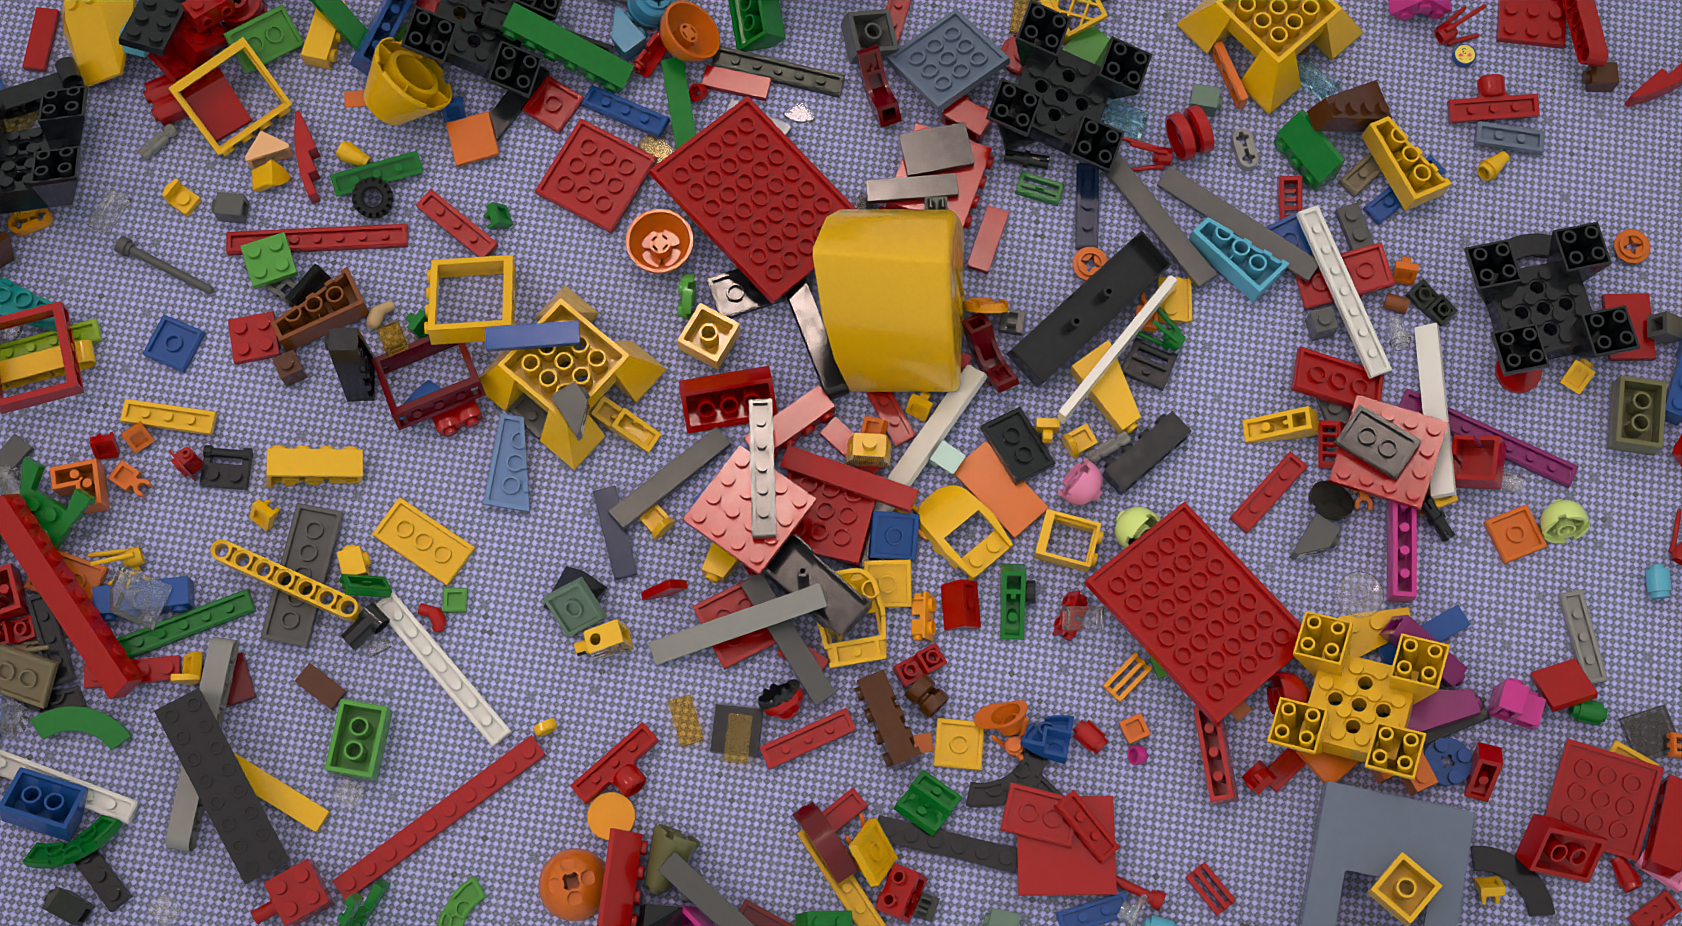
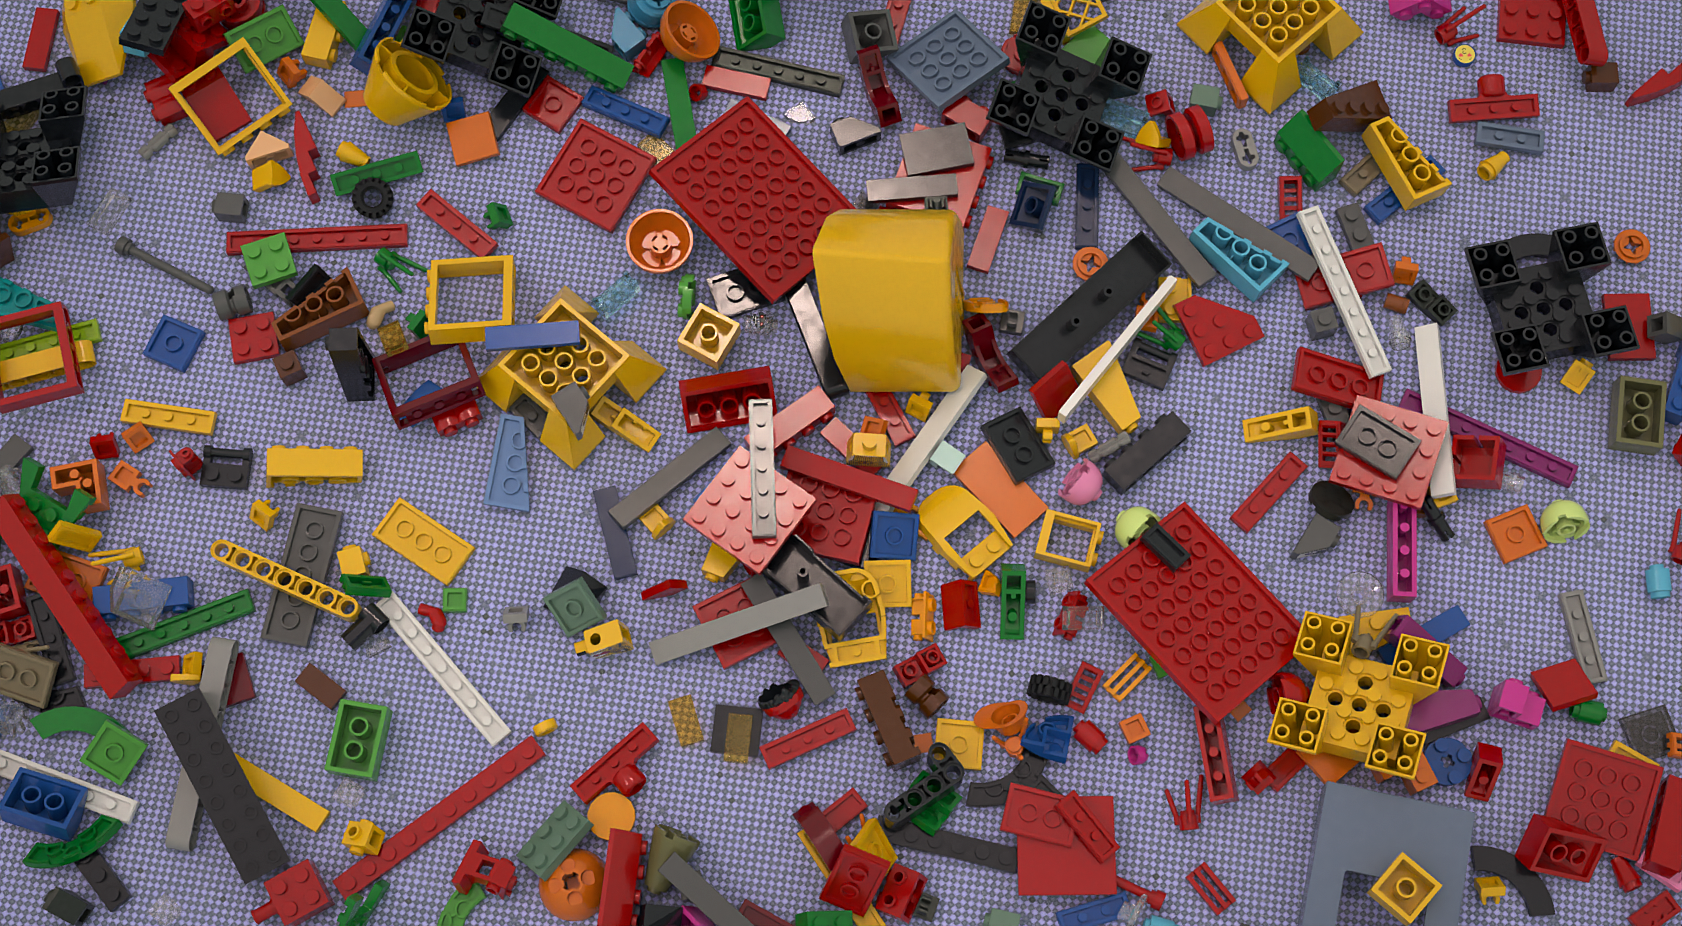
yellow bracket [162,178,202,217] -> none
none -> yellow tile [47,520,103,553]
none -> bright green plate [79,719,149,786]
none -> dark grey wheel [212,284,253,321]
none -> orange tile [277,56,307,89]
none -> light nougat slope [298,75,346,117]
none -> yellow brick [341,819,386,856]
none -> green plant [374,247,428,293]
none -> red tile [451,839,518,900]
none -> light grey tile [503,606,530,632]
none -> sand green plate [516,800,594,881]
none -> clear light blue hinge [591,271,640,320]
none -> clear head [745,310,778,340]
none -> red tile [819,843,891,917]
none -> slope [830,116,881,156]
none -> black beam [883,742,965,830]
none -> light orange tile [978,570,1001,597]
none -> dark blue slope [1009,181,1056,234]
none -> black tyre [1026,674,1073,706]
none -> red tile [1028,360,1078,418]
none -> clear tile [1045,566,1074,595]
none -> red slope [1065,660,1104,714]
none -> yellow tile [1135,121,1171,148]
none -> black tile [1140,523,1191,573]
none -> red bracket [1145,89,1176,117]
none -> red plant [1165,774,1204,831]
none -> red plate [1173,295,1265,367]
none -> dark tan plant [1351,605,1399,659]

